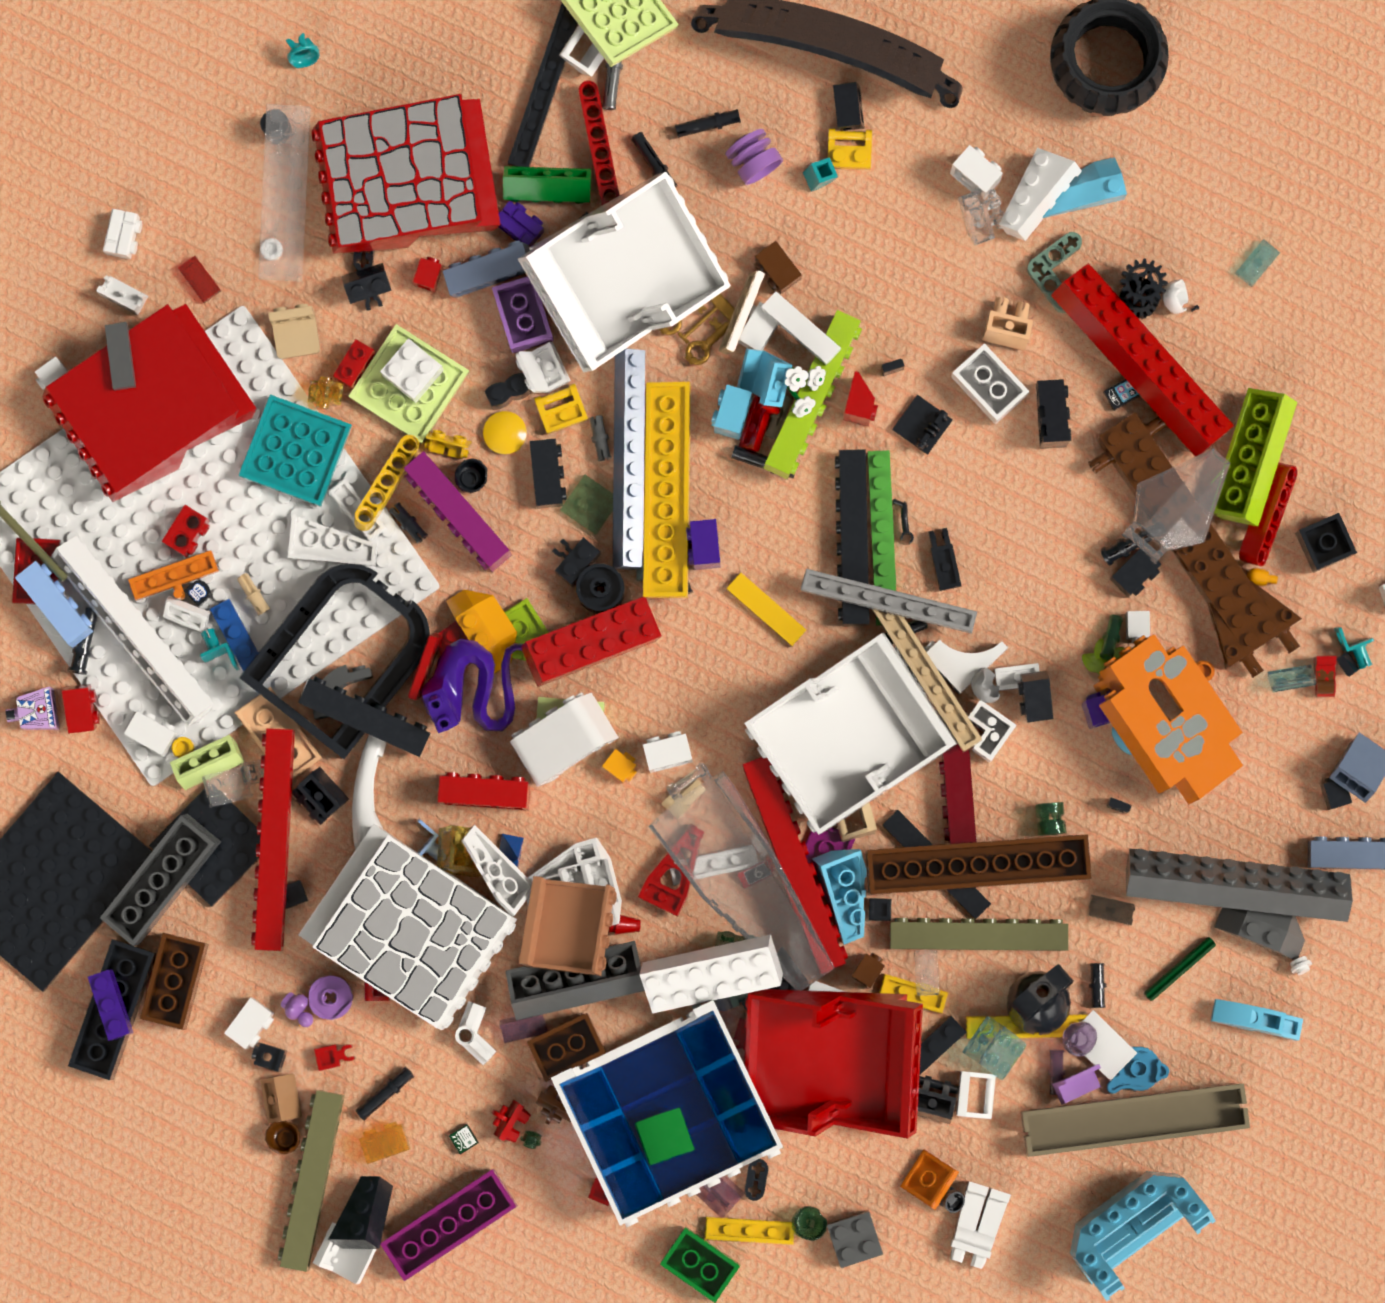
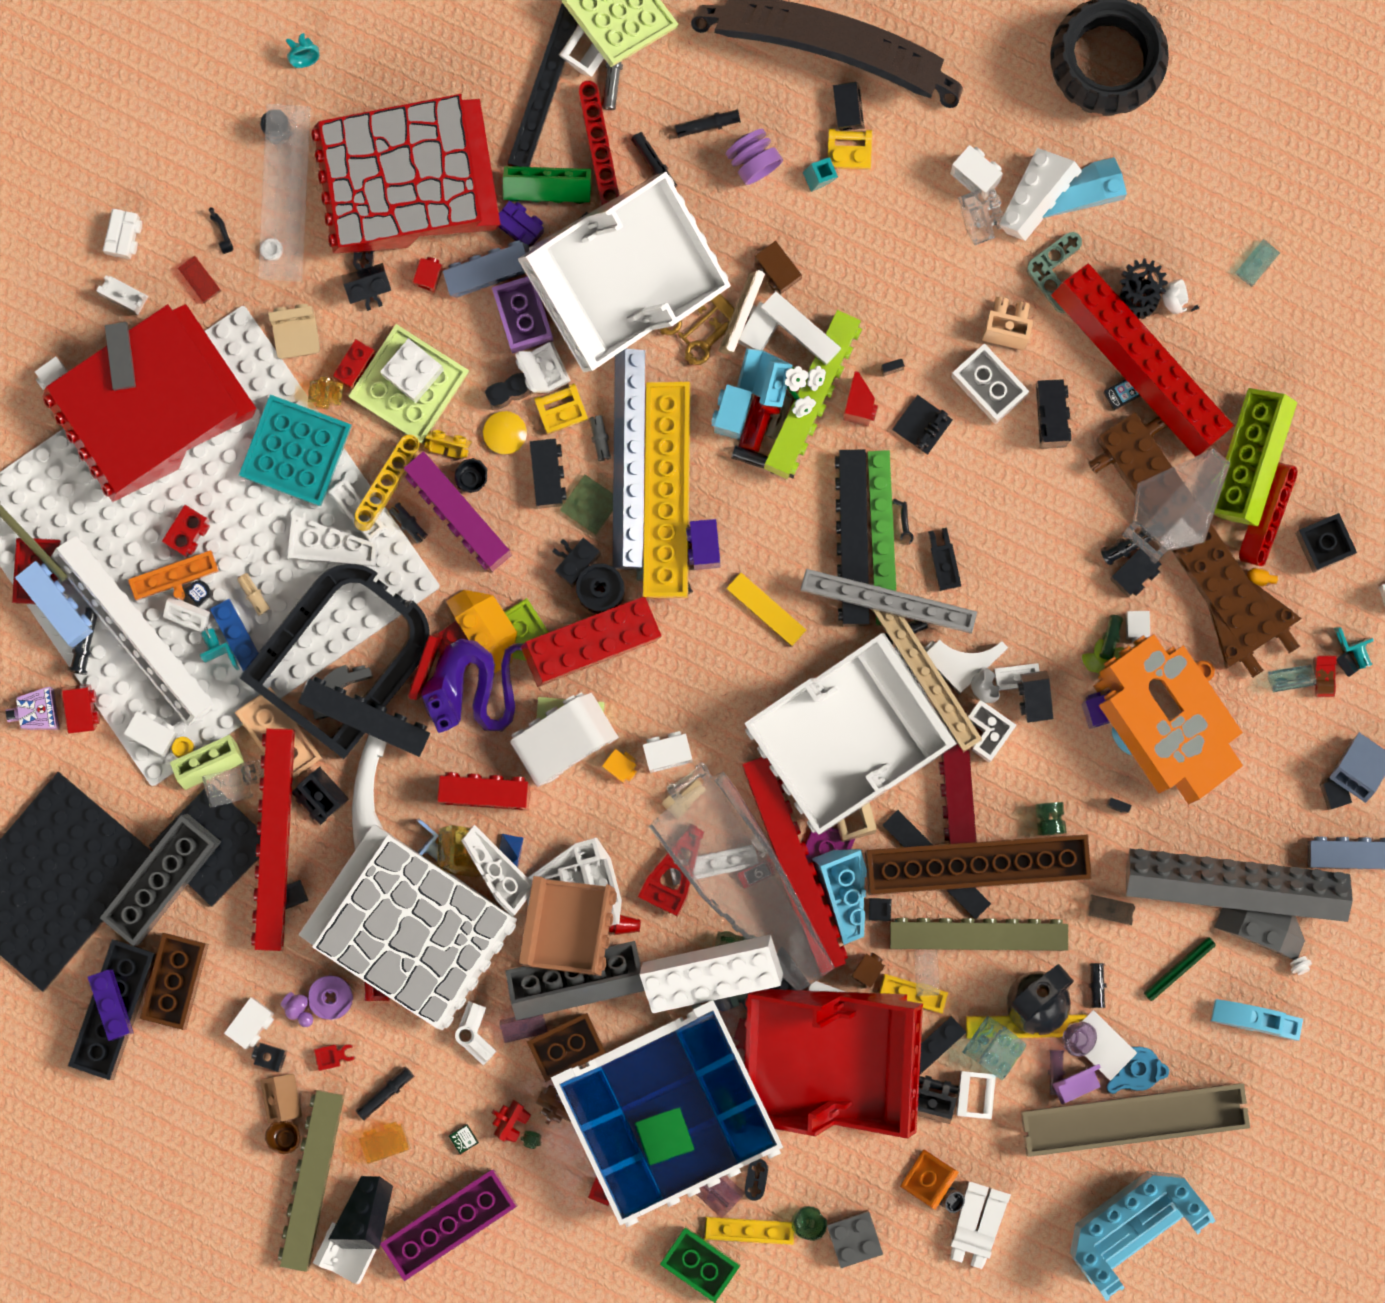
none -> black piece [209,207,234,254]

